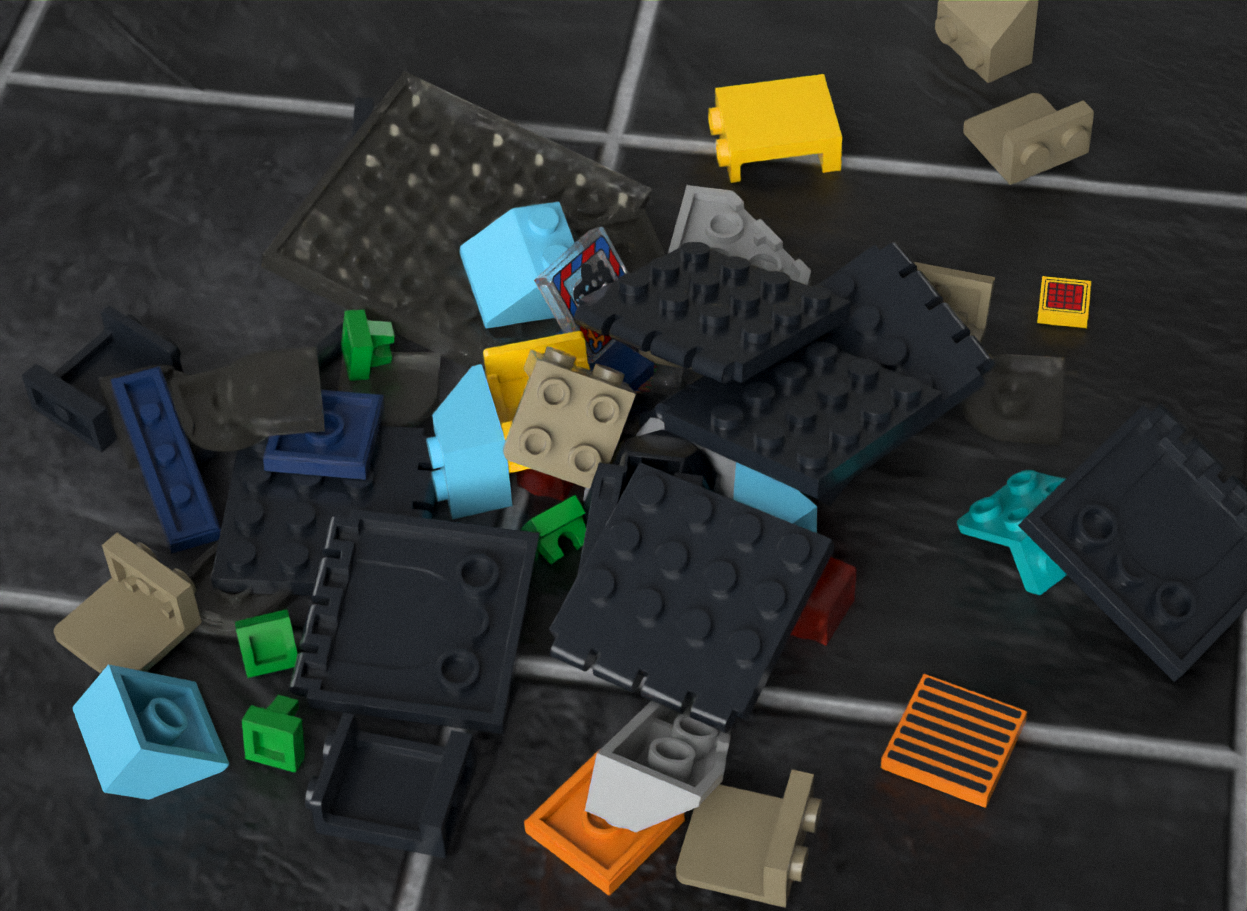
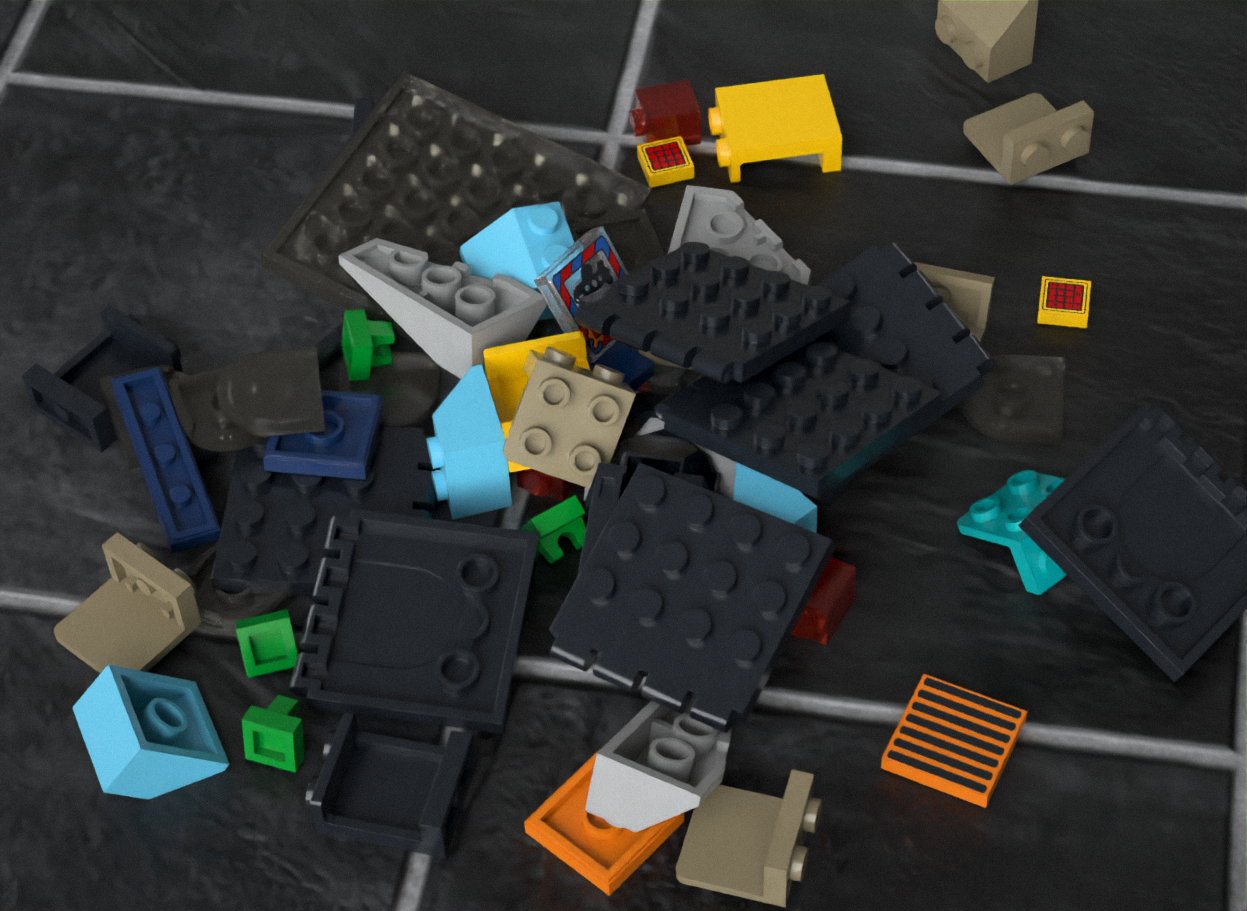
none -> light grey wedge [339,238,547,379]
none -> clear red brick [629,79,701,146]
none -> tile [637,136,694,188]

